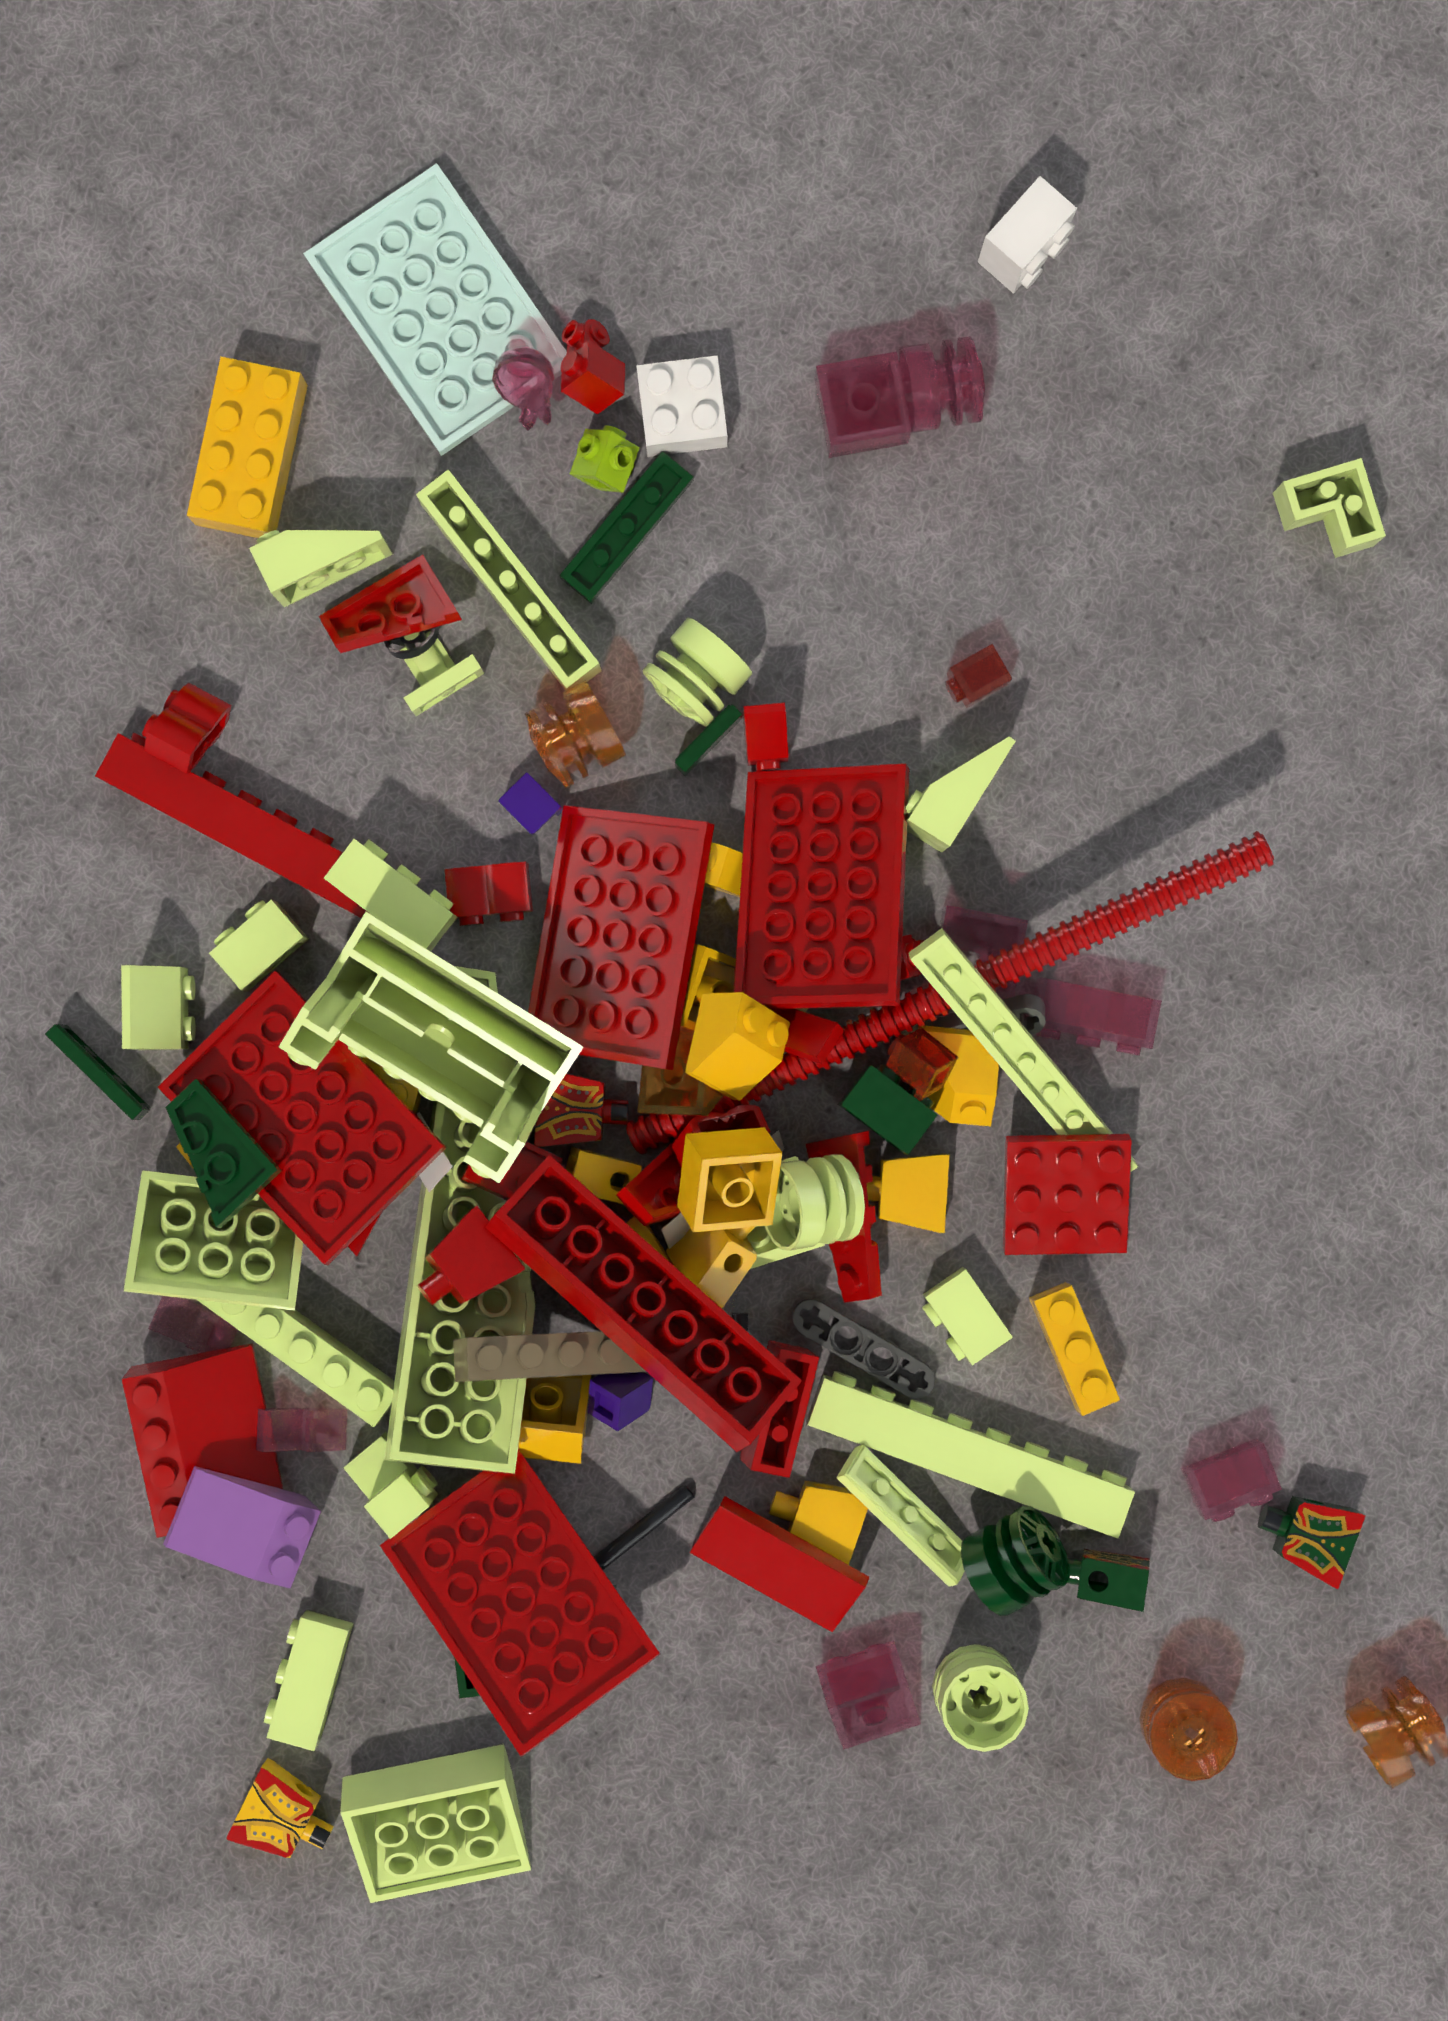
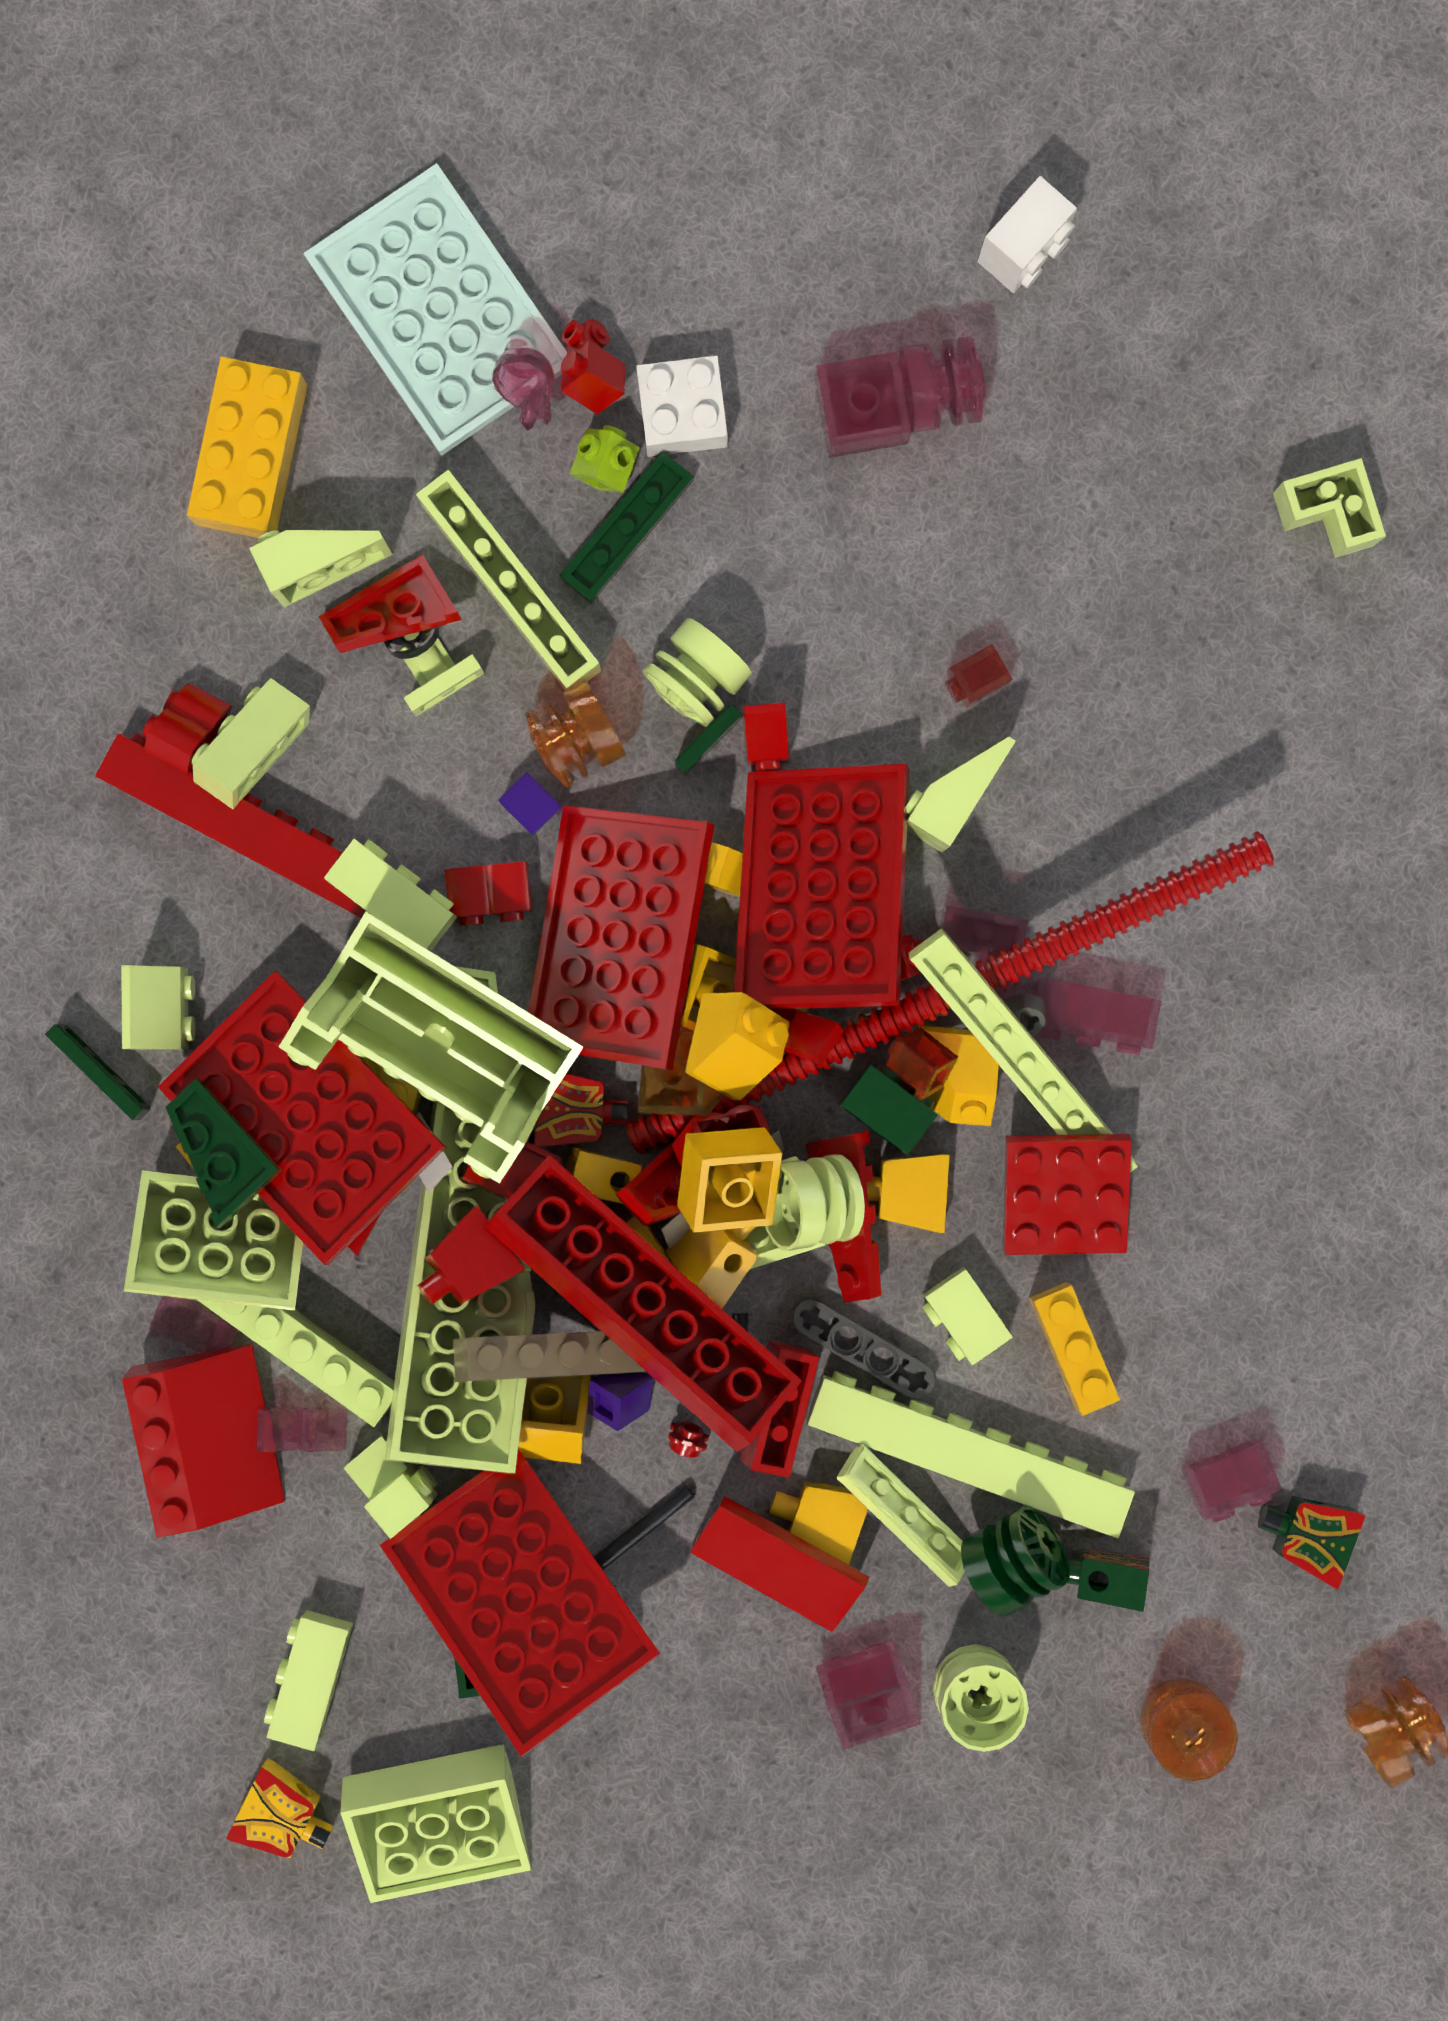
medium lavender slope [163,1466,321,1588] -> none
yellowish green brick [209,900,309,992] -> none
none -> yellowish green brick [192,678,310,809]
none -> red plate [668,1421,709,1458]

